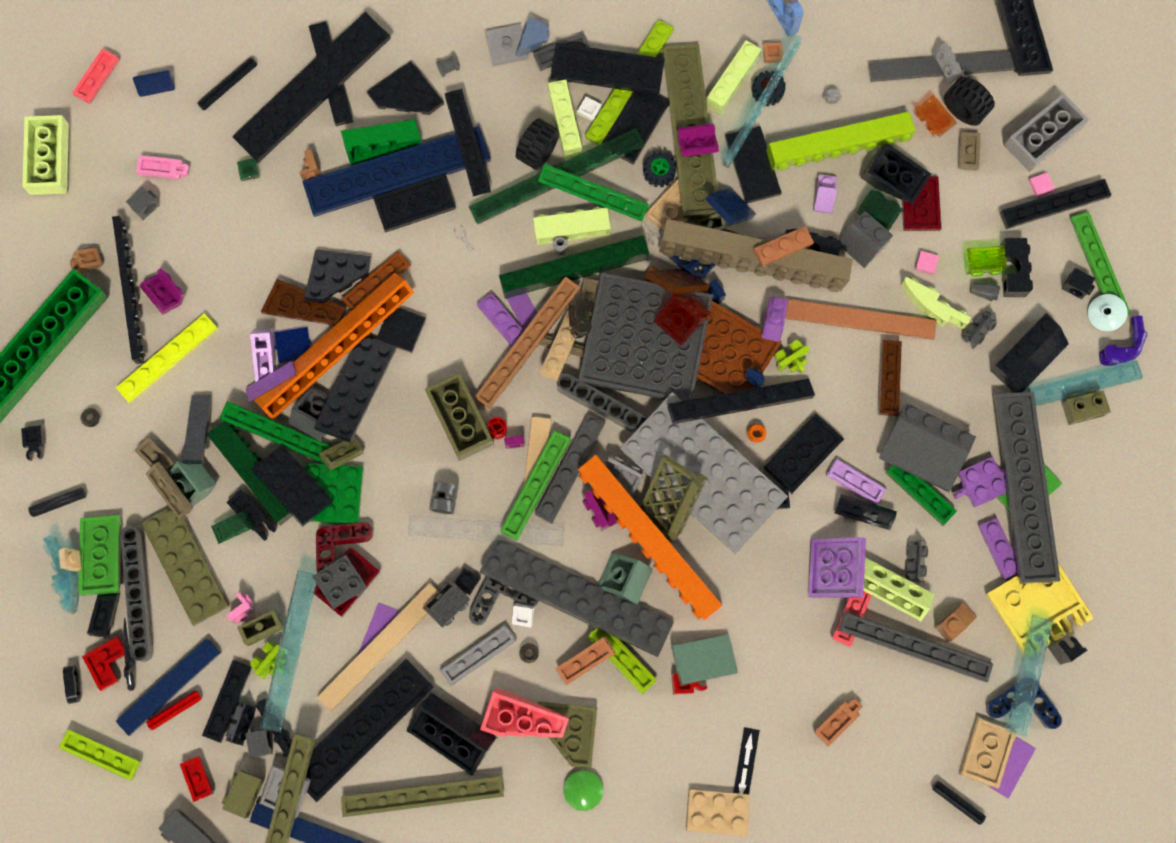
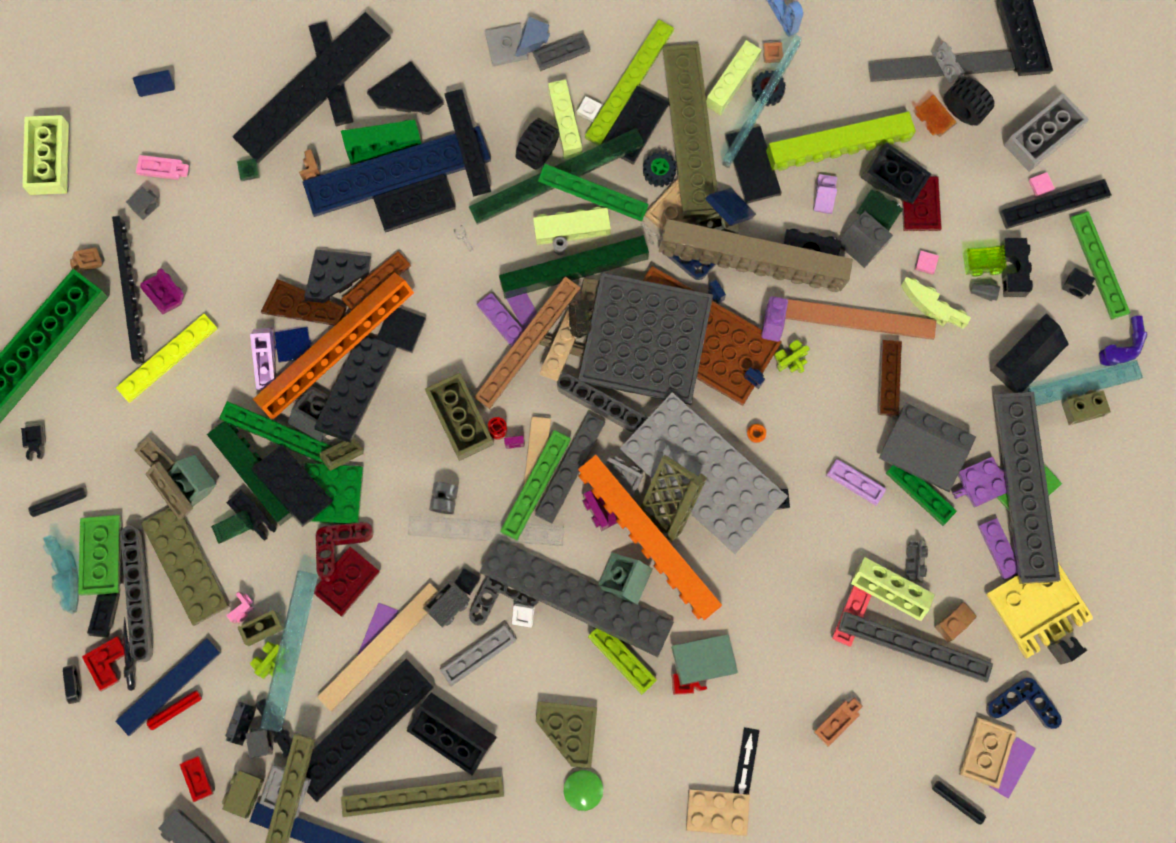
lime plate [58,729,141,781] -> none
tan plate [59,547,82,572] -> none
coral plate [72,49,119,104] -> none
clear smoke plate [80,408,101,427] -> none
black tile [182,395,212,464] -> none
black axle [197,57,257,111] -> none
black tile [202,660,252,743] -> none
medium lavender sticker [245,361,296,402] -> none
dark grey hinge [312,555,367,609] -> none
dark grey bush [436,55,459,77] -> none
coral wedge [480,687,569,738] -> none
clear smoke plate [519,643,539,663] -> none
black plate [550,43,665,95] -> none
nougat plate [555,636,616,685] -> none
reddish brown tile [646,269,710,294] -> none
clear red slope [653,294,711,346] -> none
black plate [667,378,815,424] -> none
magenta bracket [678,124,719,157] -> none
nougat plate [753,226,814,267] -> none
black tile [764,414,844,494] -> none
medium lavender plate [808,537,866,598] -> none
light grey plate [823,89,842,104] -> none
black plate [834,494,897,530] -> none
dark tan plate [959,132,981,171] -> none
dark grey hinge [962,310,997,349] -> none
clear light blue tile [1006,615,1053,737] -> none
light aqua dish [1088,294,1127,332] -> none

